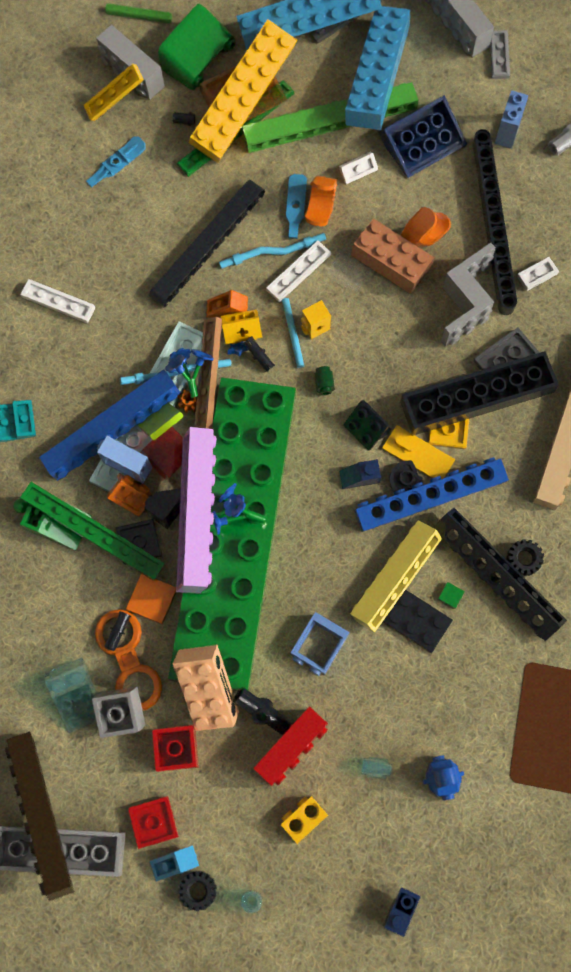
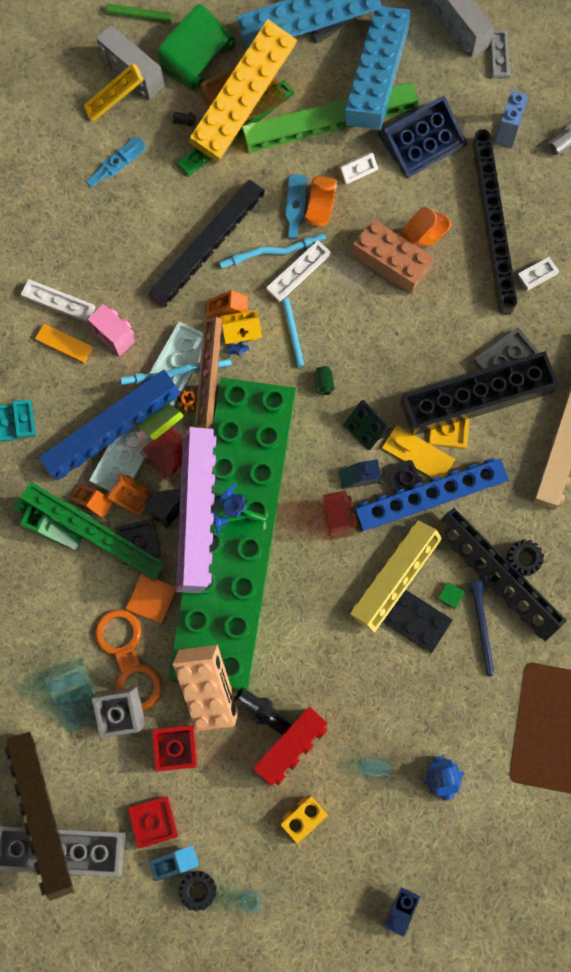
light blue window [97,436,152,484] -> none
black axle [104,611,131,651] -> none
blue plant [165,348,214,398] -> none
black pin [243,336,275,372] -> none
medium blue window [291,612,349,676] -> none
yellow brick [301,300,331,339] -> none
light grey bracket [441,243,495,347] -> none
none -> light orange tile [35,324,93,364]
none -> orange slope [69,484,113,518]
none -> bright pink brick [88,304,135,356]
none -> clear red brick [322,490,357,541]
none -> dark blue piece [468,581,494,677]

